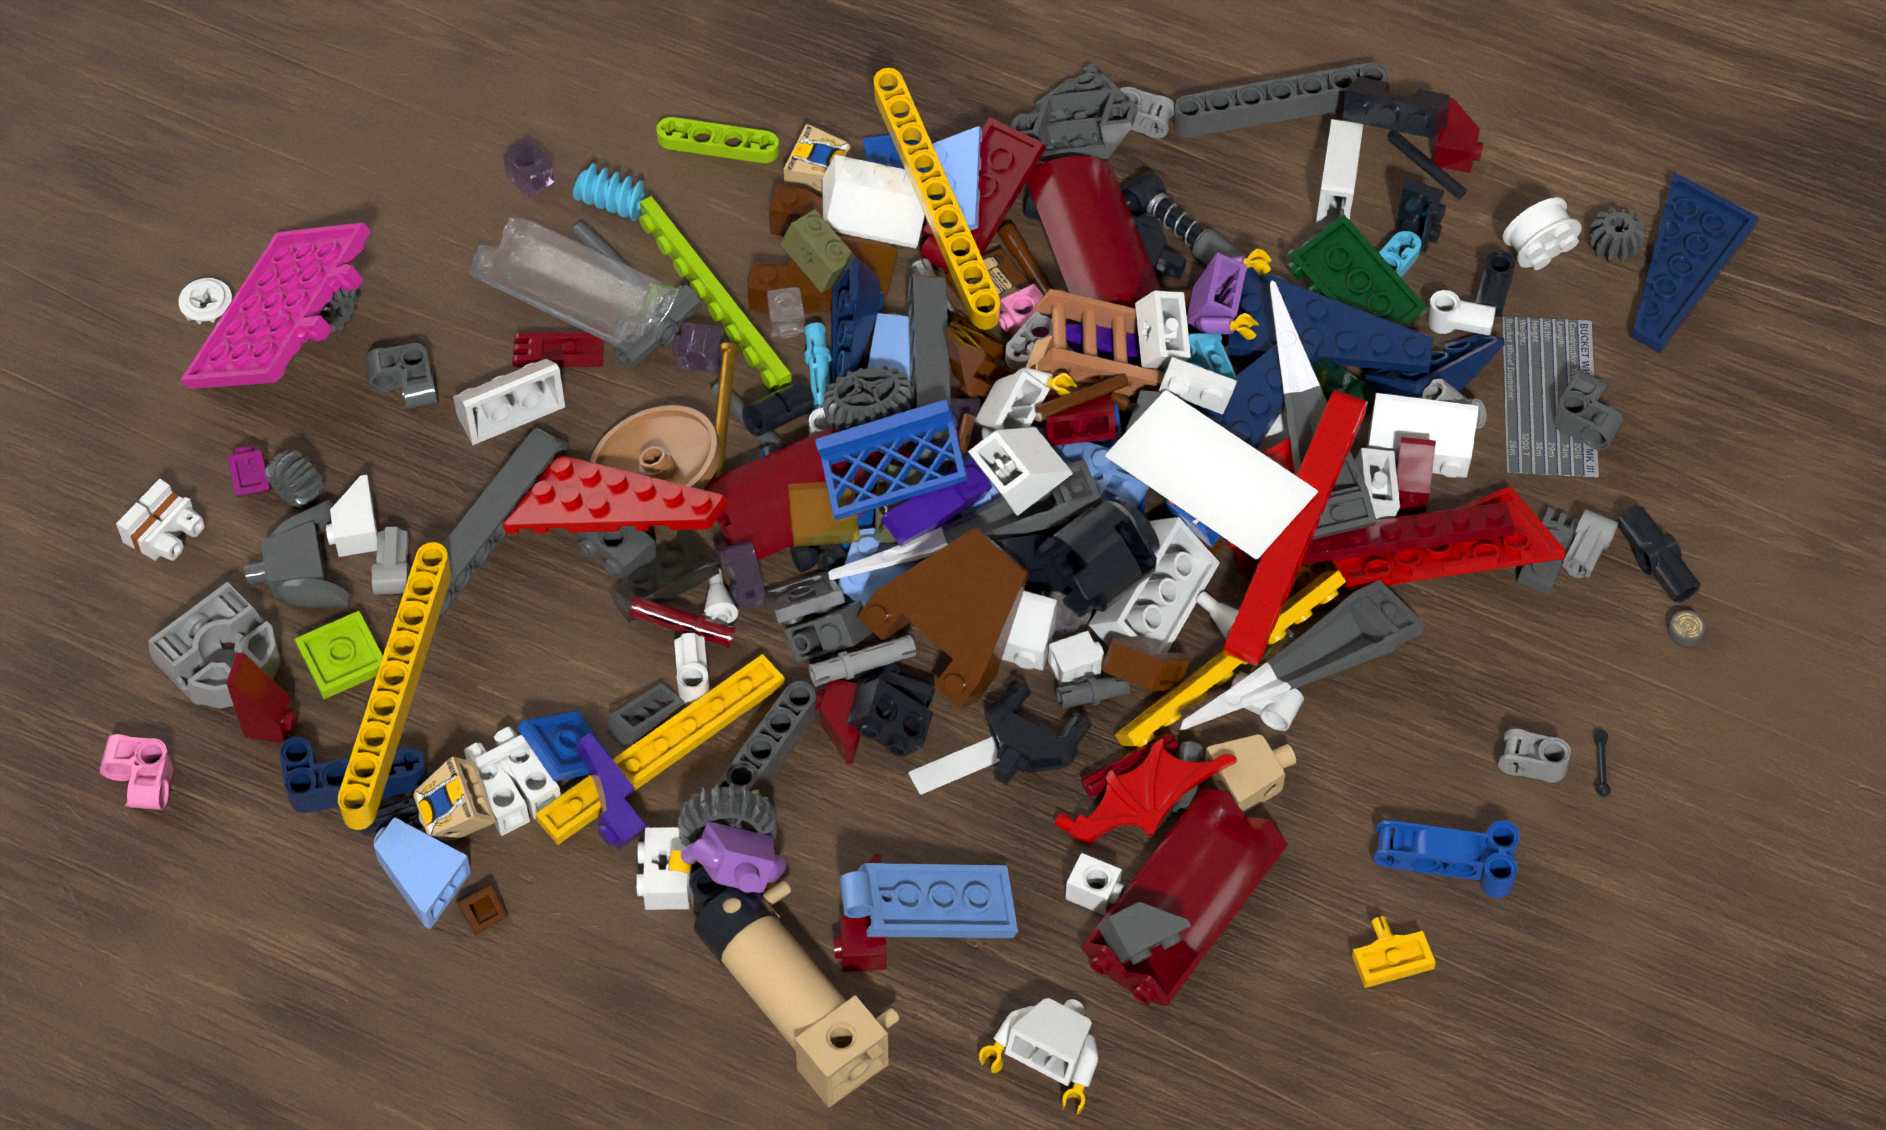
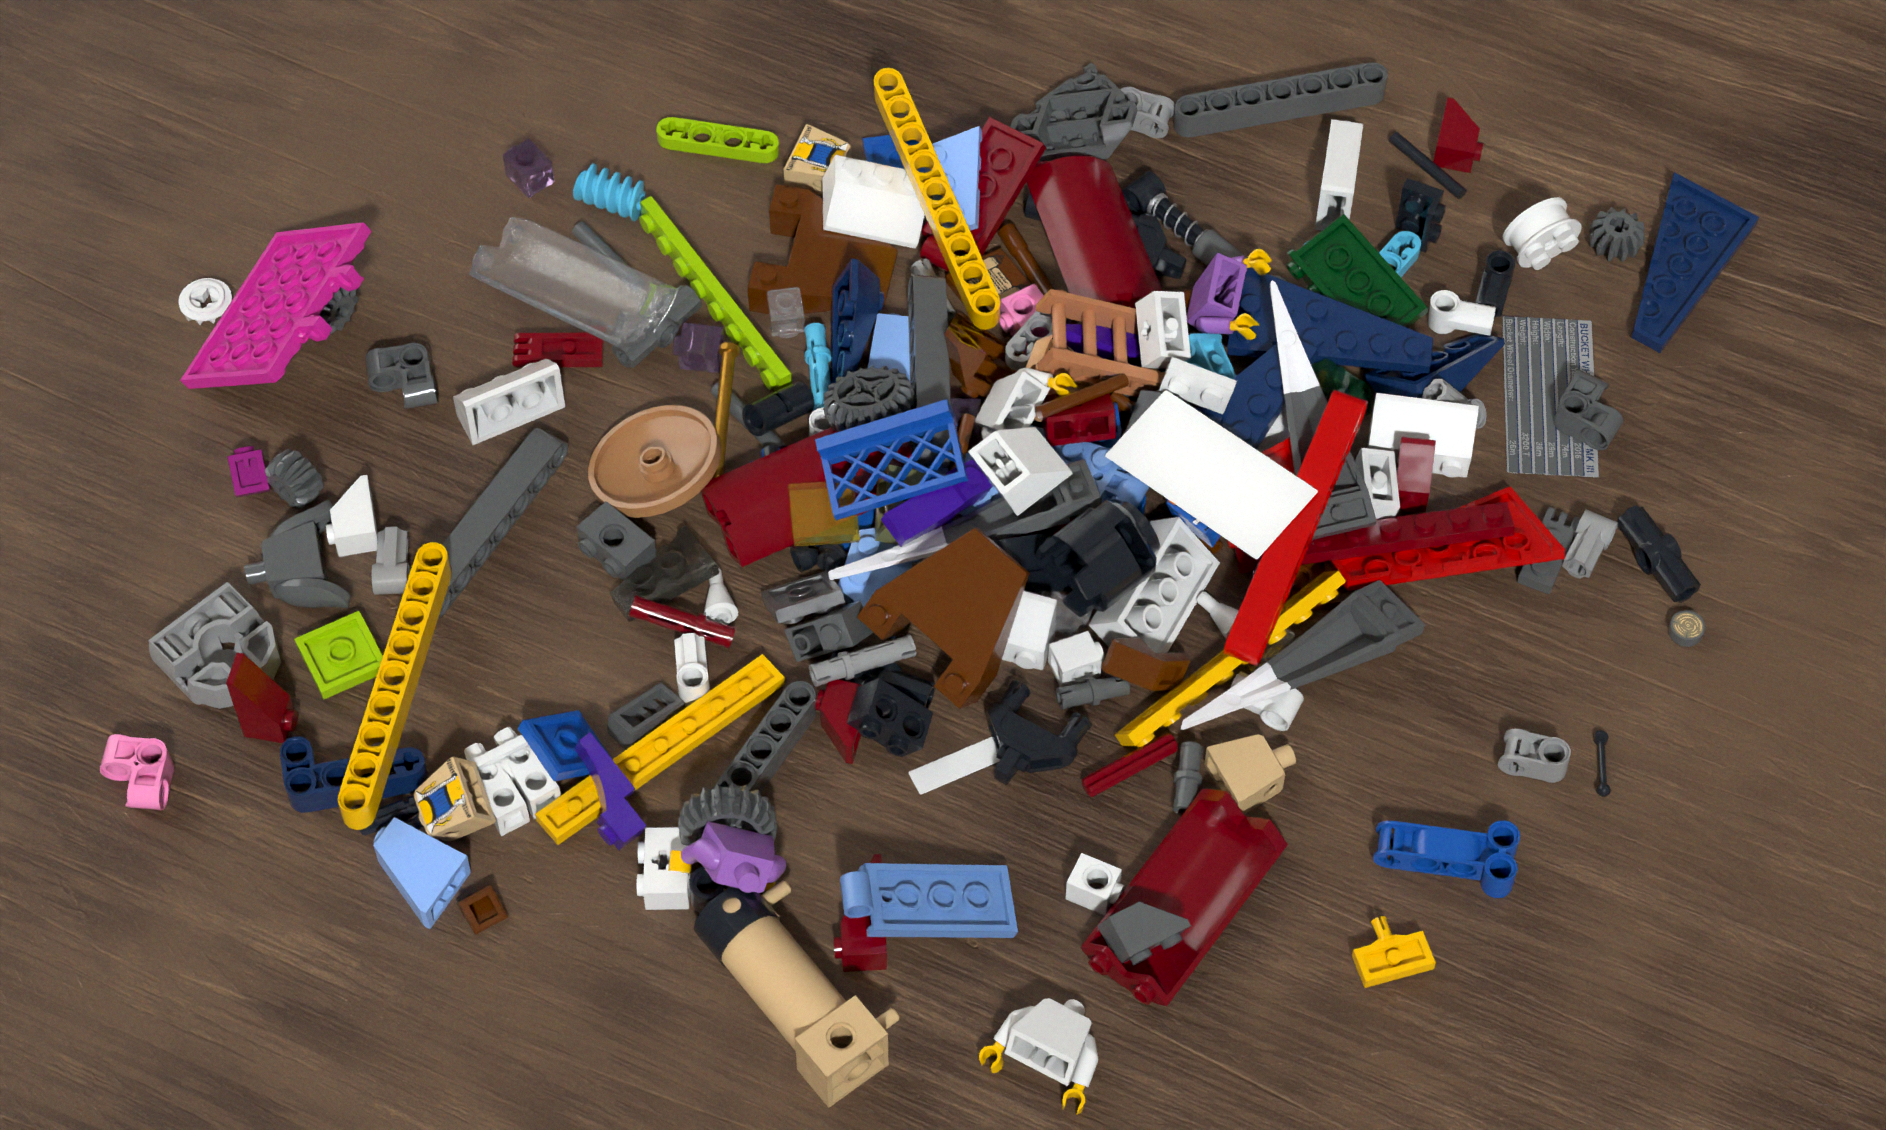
white hips [116,479,205,561] -> none
wing [502,454,728,534] -> none
clear purple leg [712,541,765,609] -> none
olive brick [780,209,857,293] -> none
red animal [1055,739,1237,844] -> none
black arch [1343,77,1450,139] -> none

